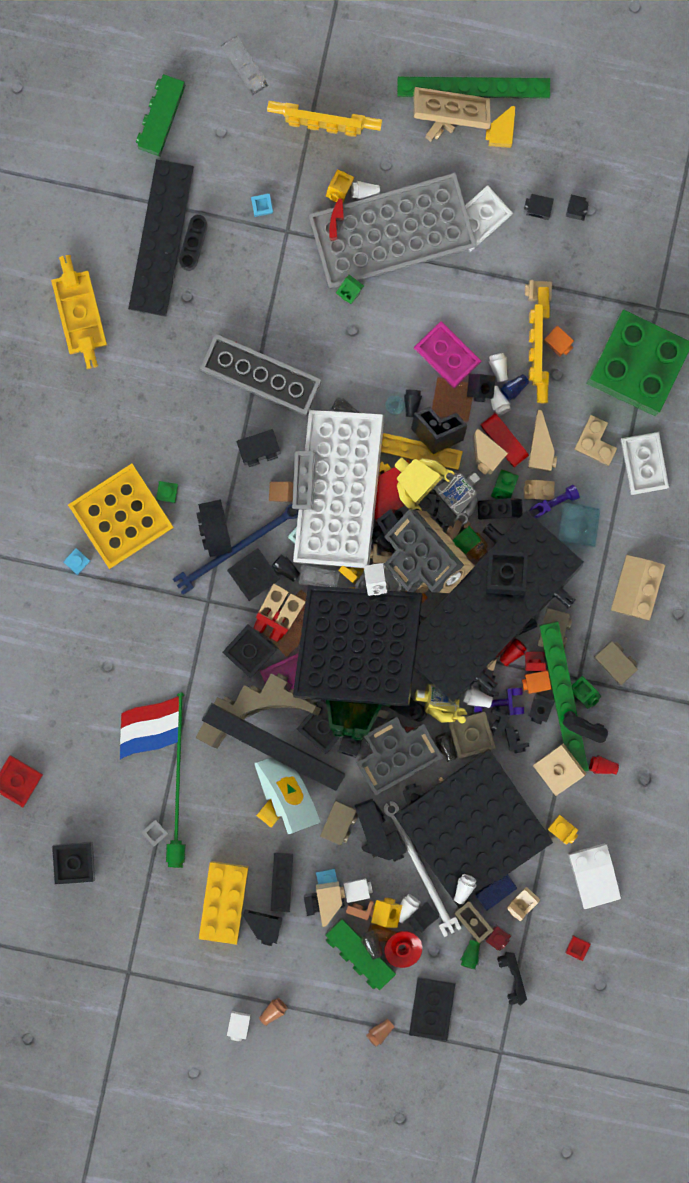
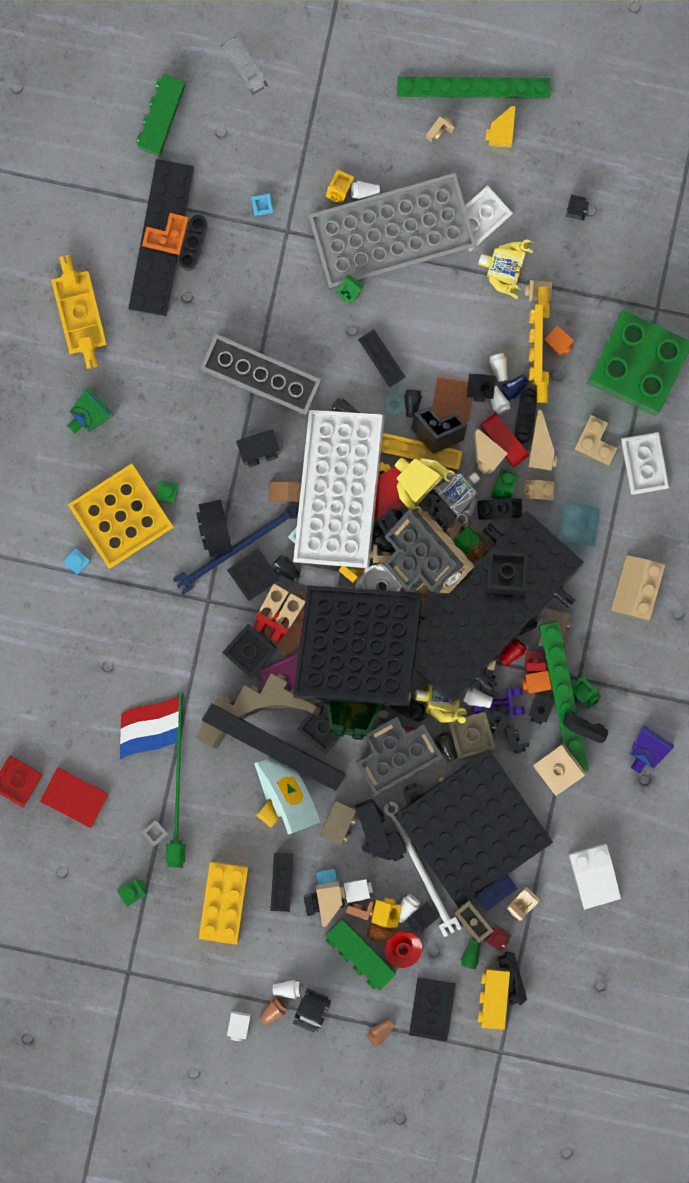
black brick [52,842,95,884] -> none
black slope [243,909,282,946] -> none
yellow plate [267,100,382,137] -> none
light grey plate [292,451,316,510] -> none
red slope [329,199,344,241] -> none
black bracket [338,735,362,758] -> none
clear smoke cone [360,929,383,960] -> none
white brick [364,563,387,596] -> none
tan plate [413,87,491,129] -> none
dark pink tile [414,321,481,388] -> none
white cone [454,874,476,904] -> none
black brick [524,194,554,220] -> none
dark purple bar [529,485,580,518] -> none
yellow bracket [547,815,578,845] -> none
red tile [565,935,591,961] -> none
red cone [589,755,619,775] -> none
dark tan brick [594,641,638,685] -> none
none -> red tile [40,767,109,828]
none -> green torso [67,387,114,434]
none -> green bracket [117,878,147,907]
none -> orange plate [142,213,189,255]
none -> white cone [273,980,302,999]
none -> black brick [292,988,331,1033]
none -> black plate [358,329,406,388]
none -> light yellow torso [478,240,534,299]
none -> yellow brick [478,968,510,1030]
none -> black piece [515,388,537,443]
none -> dark purple torso [630,725,674,774]

